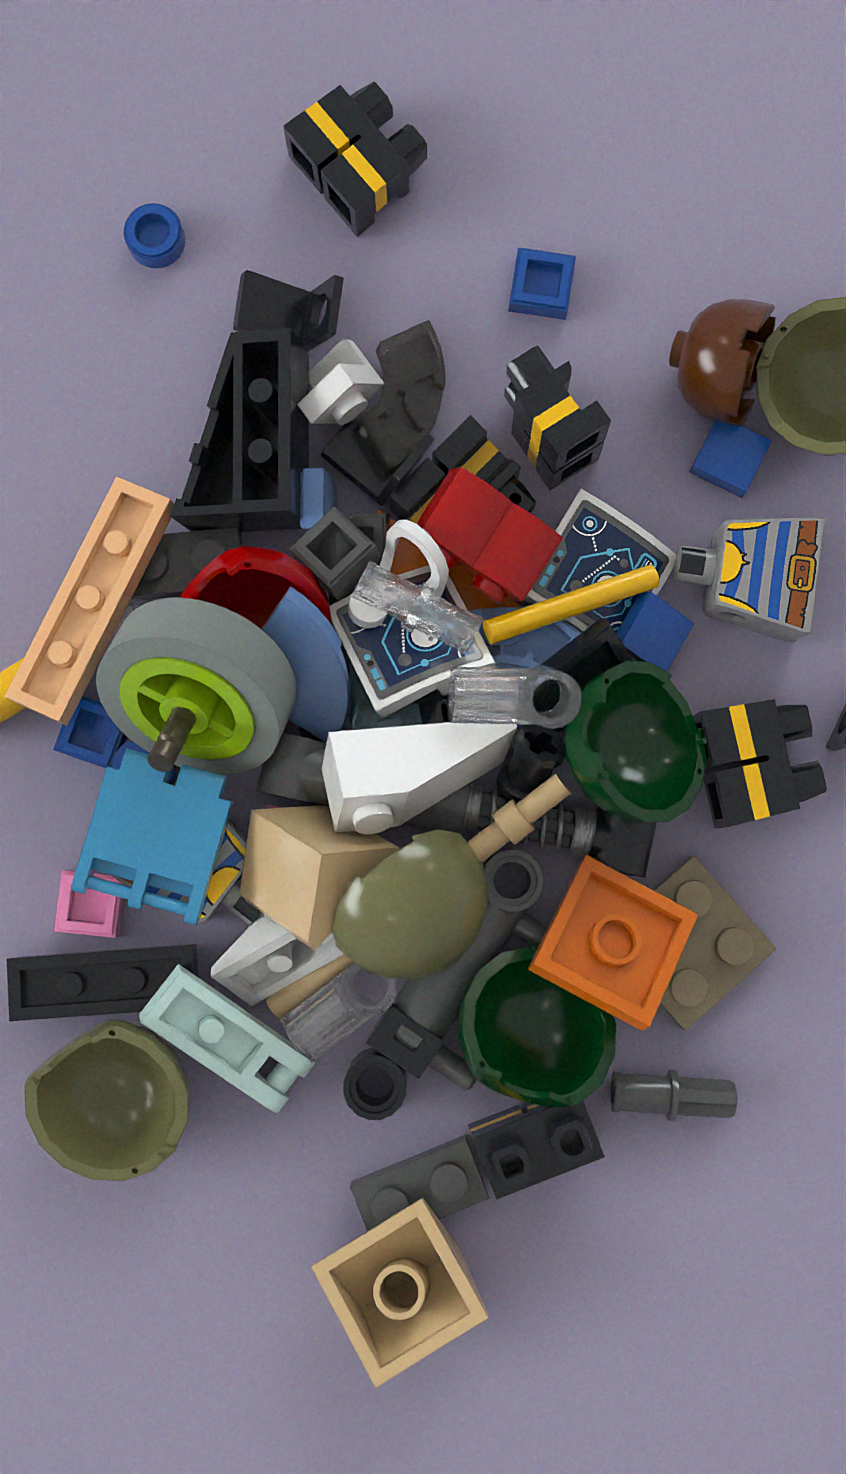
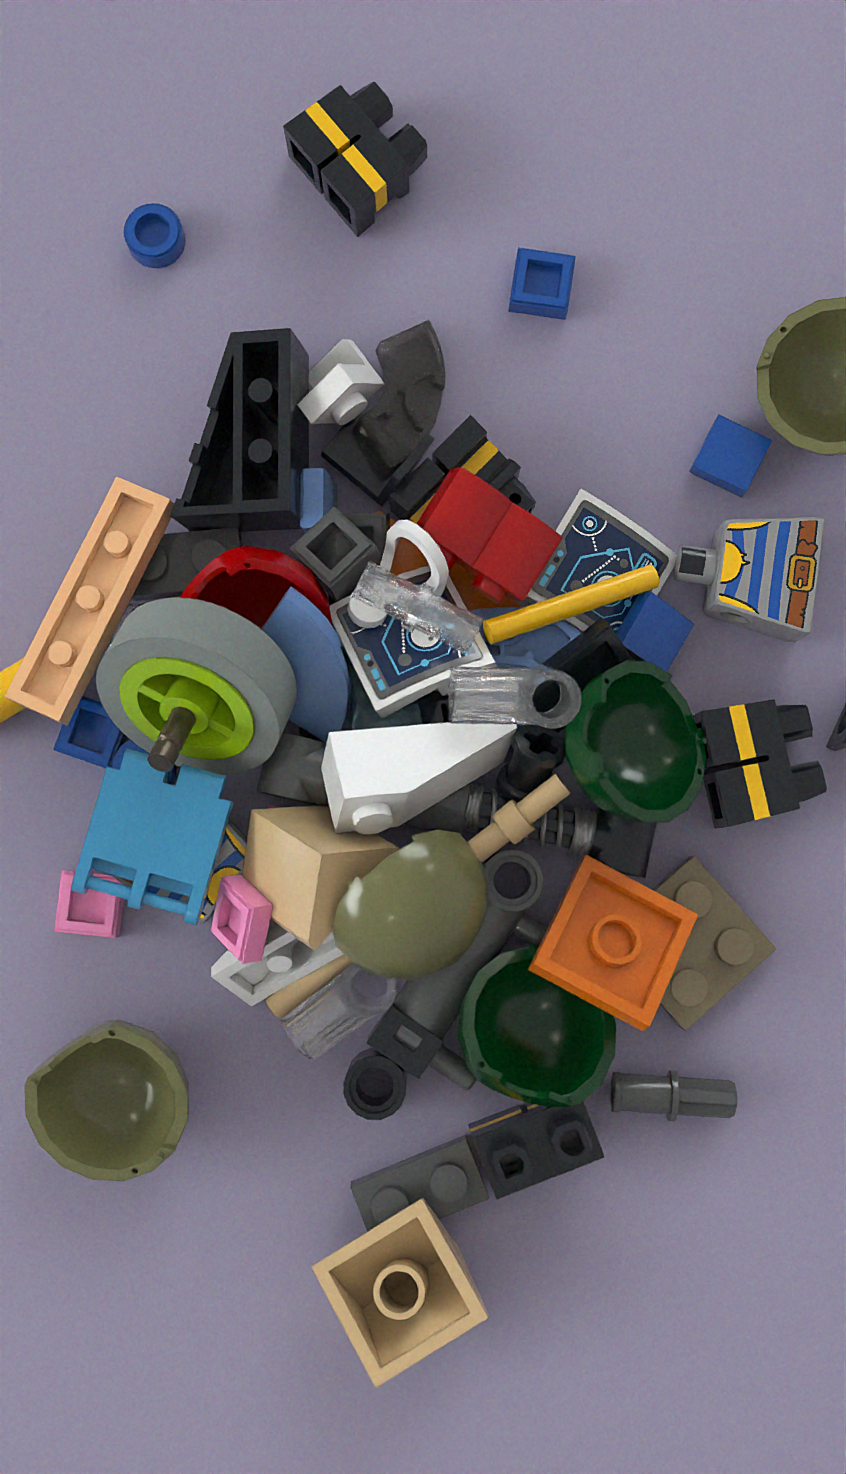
black plate [7,944,199,1022] -> none
light aqua plate [139,964,317,1113] -> none
black bracket [233,270,344,352] -> none
black hips [504,346,611,490] -> none
reddish brown cylinder [669,299,776,427] -> none
none -> bright pink tile [211,875,273,964]

